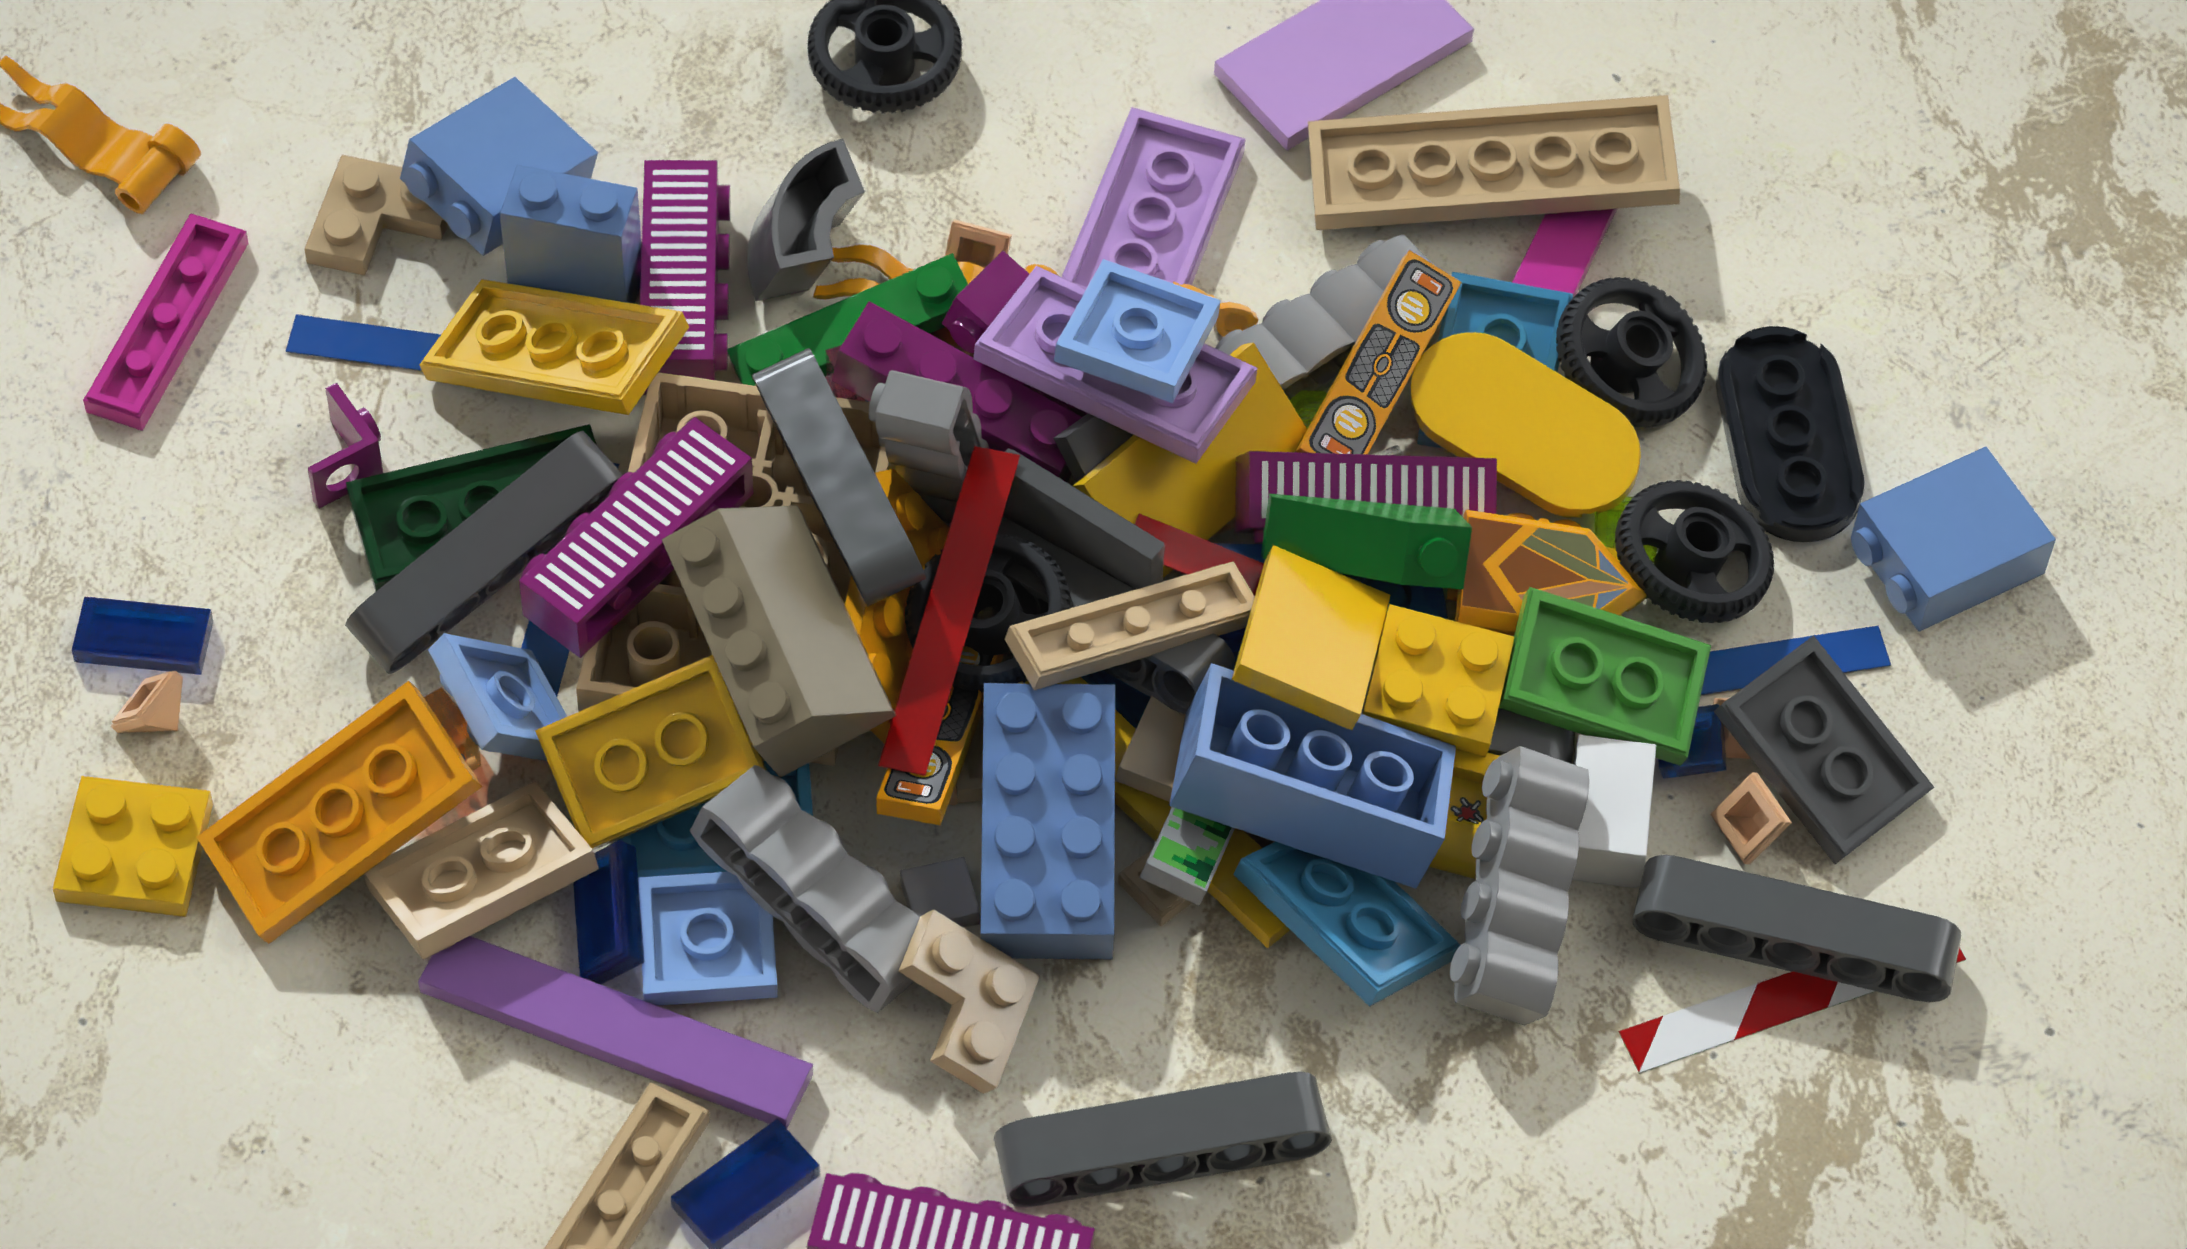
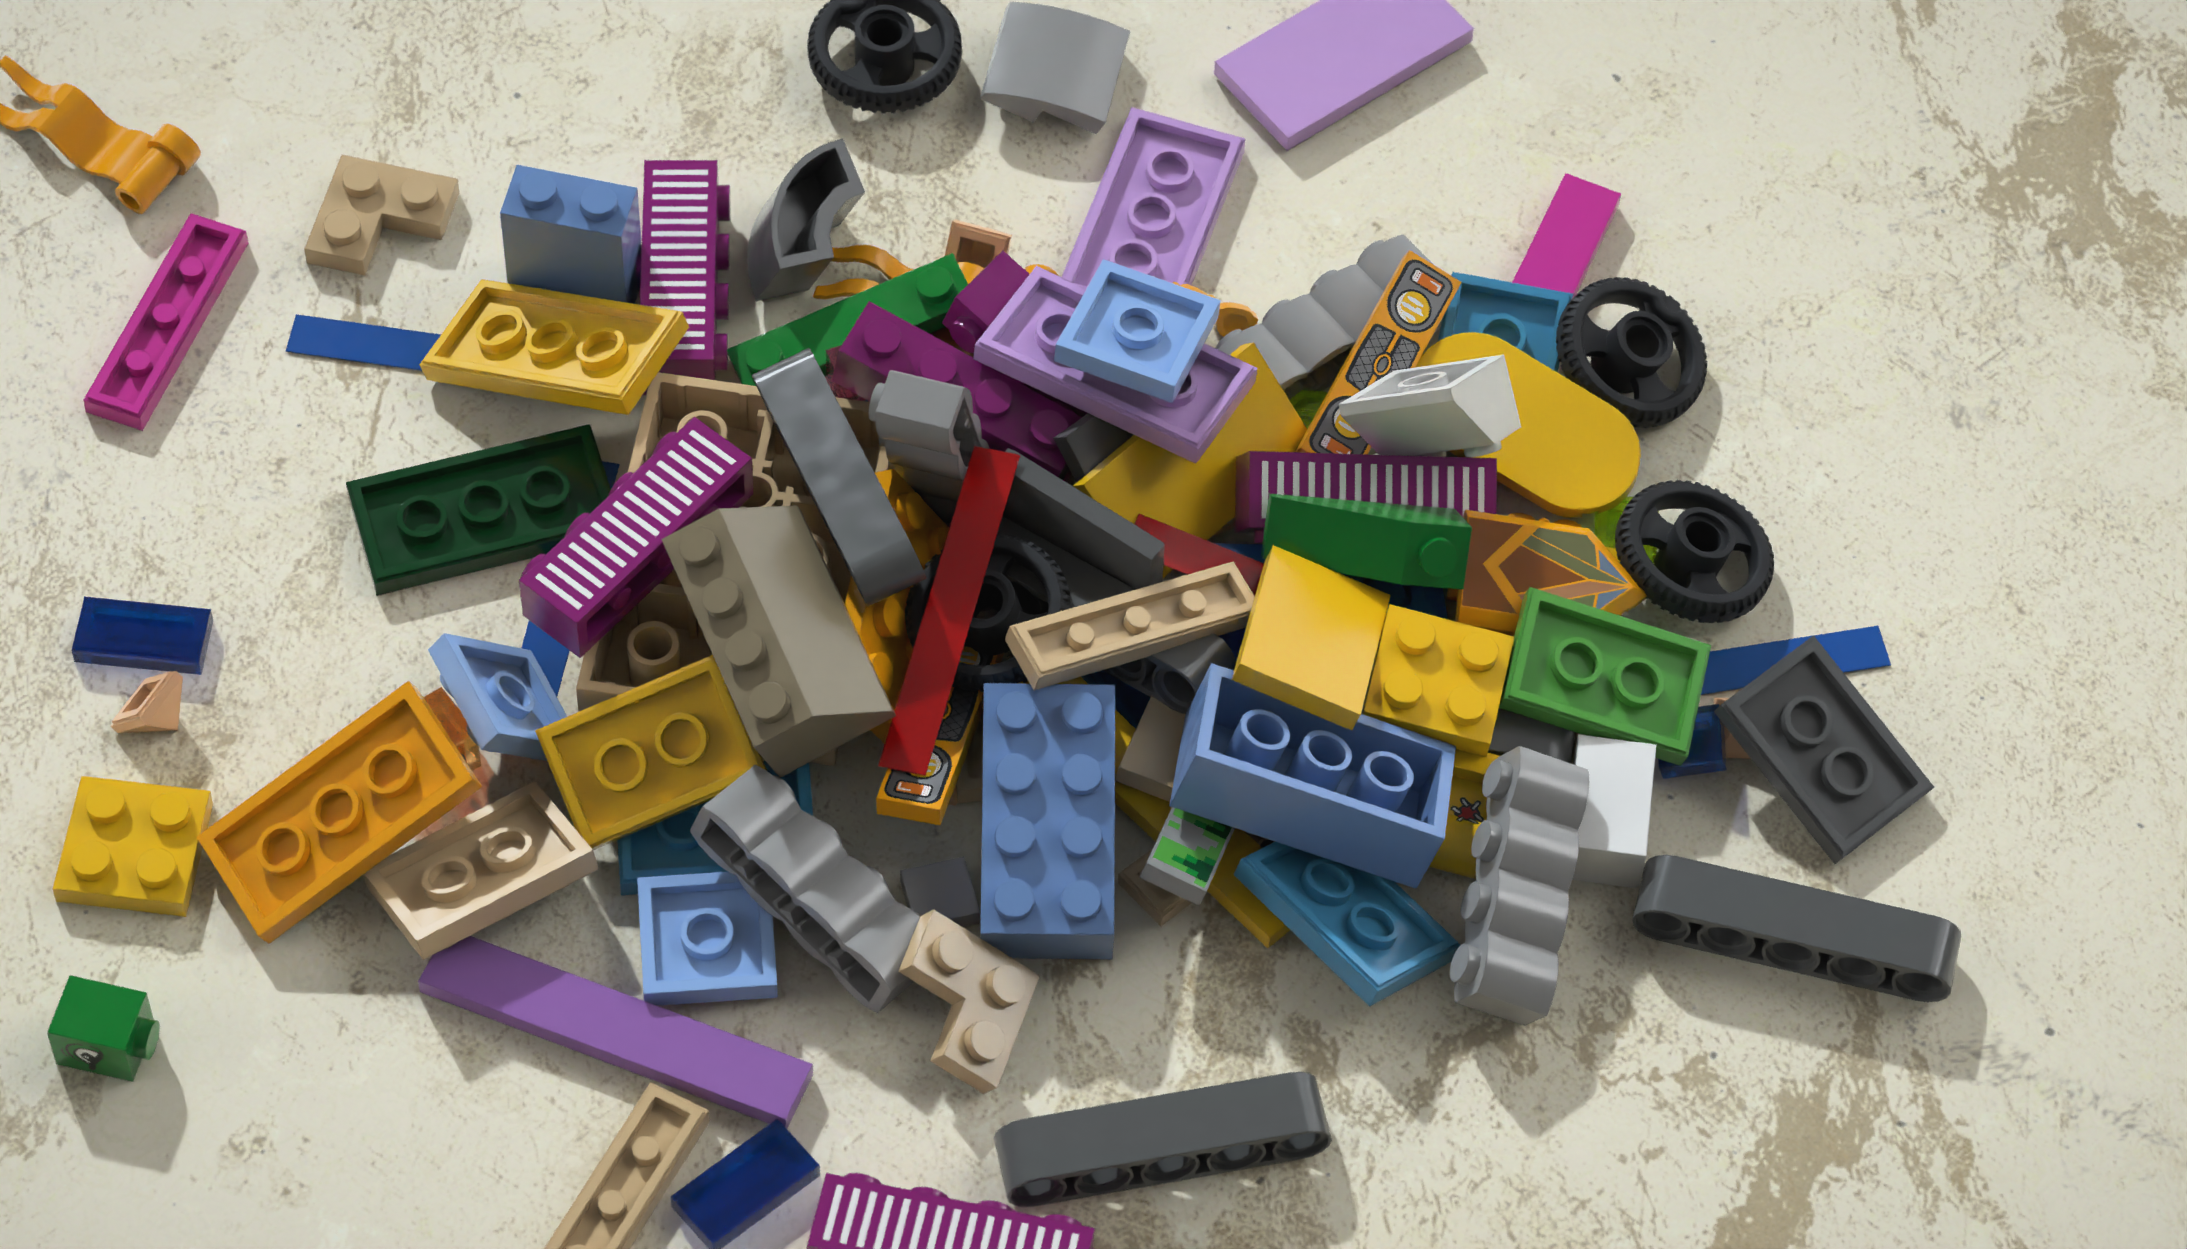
magenta bracket [308,383,383,509] -> none
dark grey beam [345,431,623,674] -> none
medium blue brick [400,77,598,256] -> none
clear blue tile [573,840,644,985] -> none
tan plate [1308,95,1680,230] -> none
sticker [1618,947,1966,1073] -> none
light nougat slope [1710,773,1792,864] -> none
black tile [1716,326,1864,542] -> none
medium blue brick [1851,446,2056,632] -> none
none -> green brick [47,975,160,1082]
none -> light grey slope [980,2,1130,134]
none -> white slope [1339,355,1521,457]

